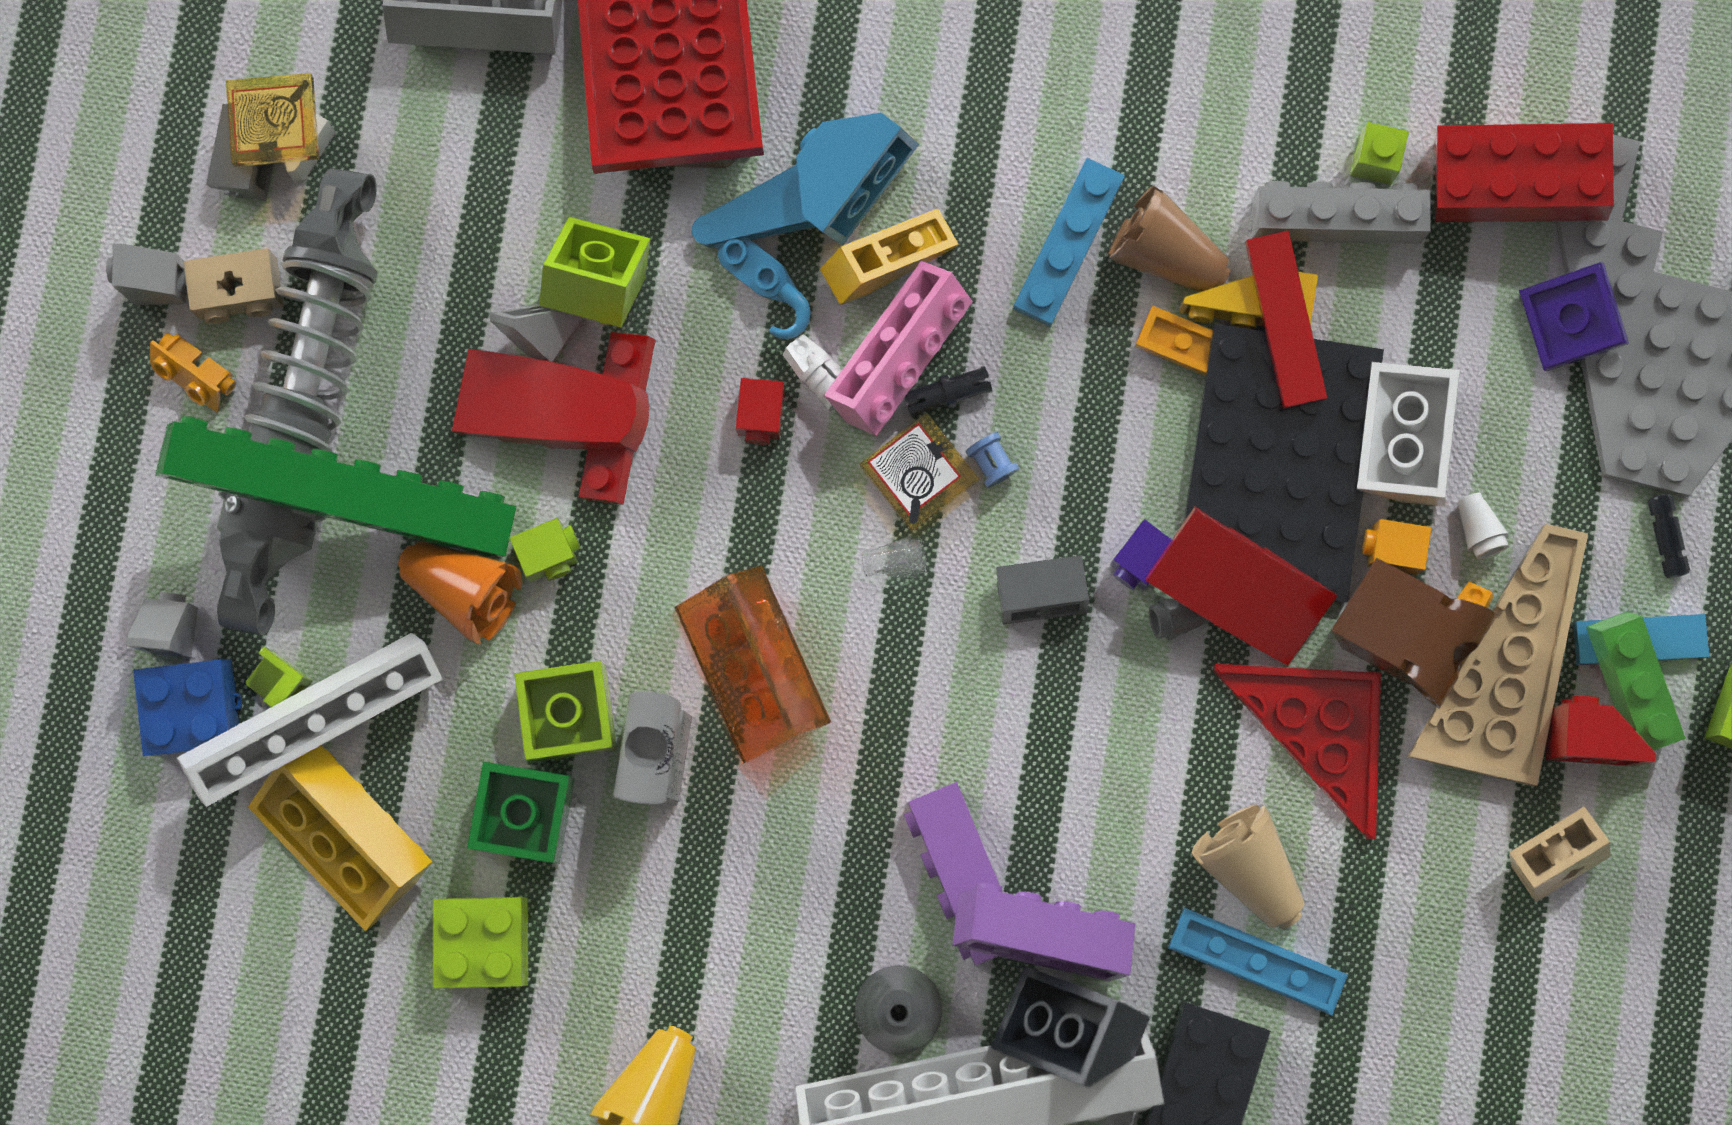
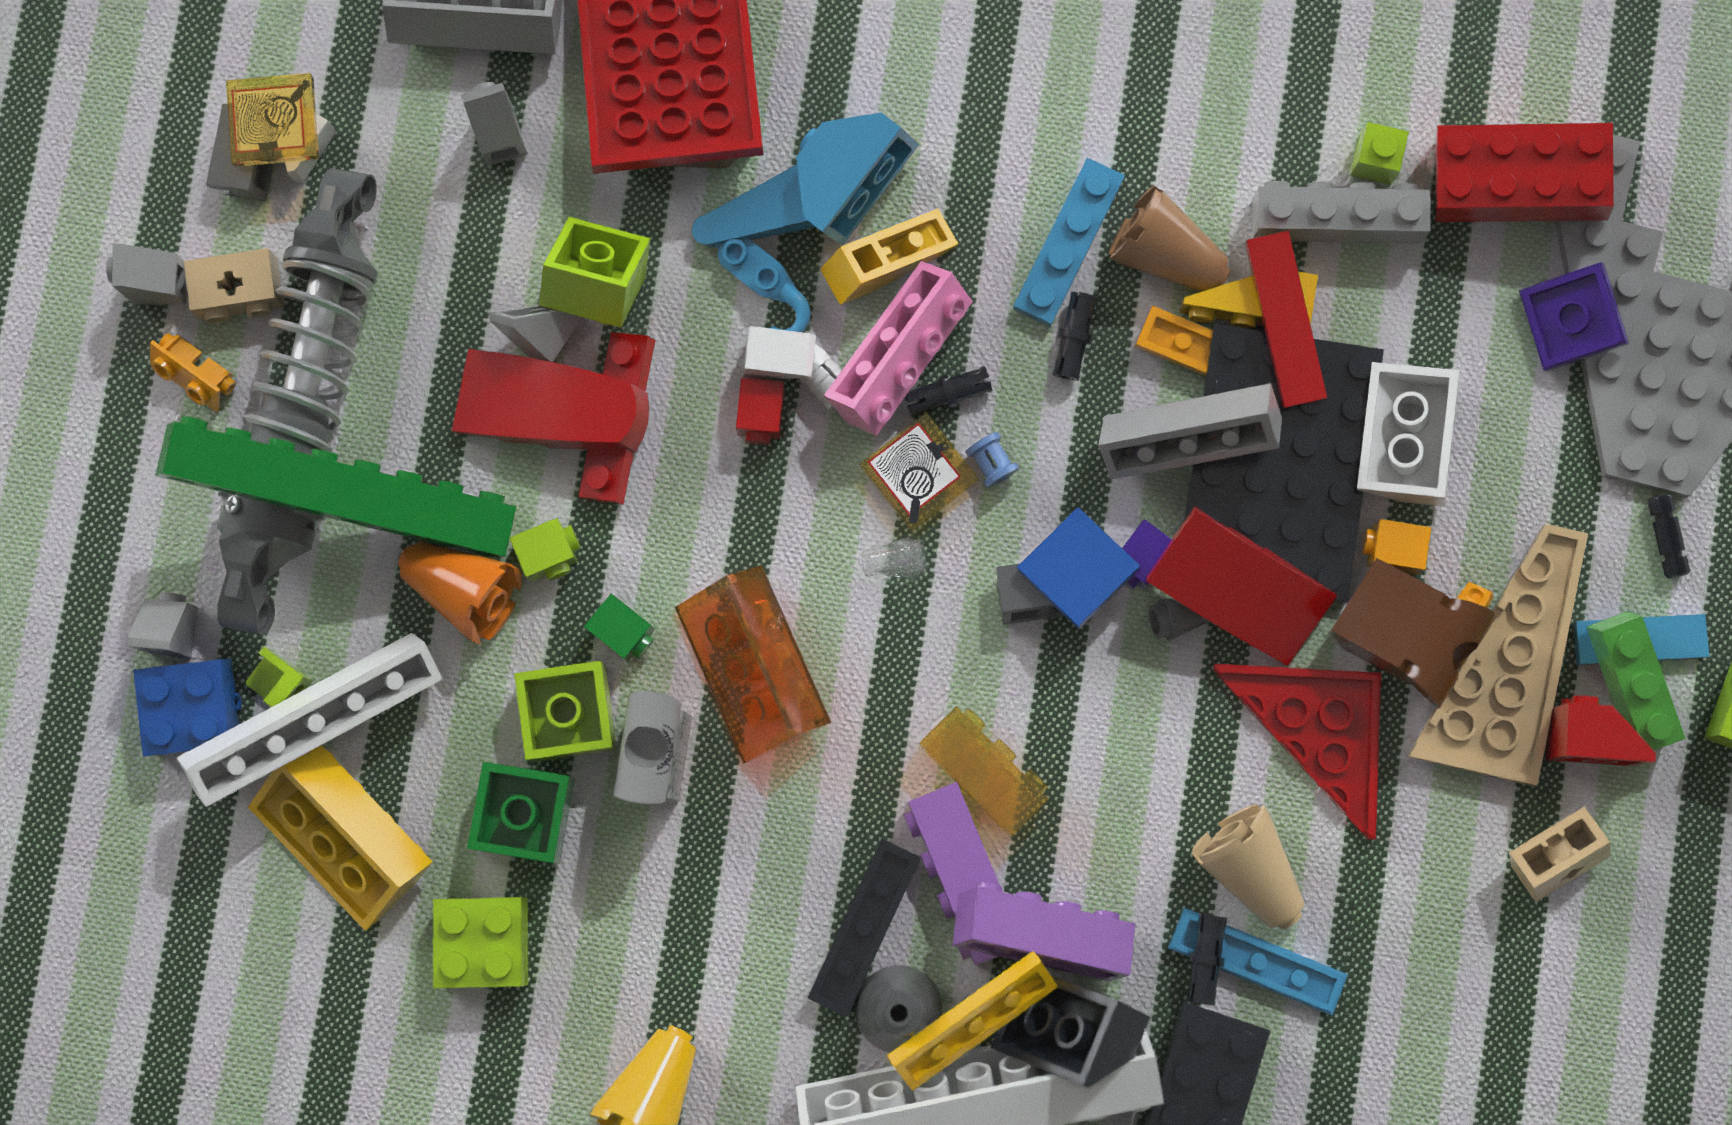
white cone [1457,493,1509,560] -> none
none -> light grey slope [461,82,528,166]
none -> green brick [584,593,655,662]
none -> white slope [742,326,816,380]
none -> black plate [807,839,921,1017]
none -> yellow plate [887,951,1058,1091]
none -> clear yellow brick [919,706,1049,837]
none -> blue tile [1017,507,1140,629]
none -> black pin [1052,292,1097,381]
none -> light grey brick [1098,383,1282,480]
none -> black pin [1187,914,1227,1006]

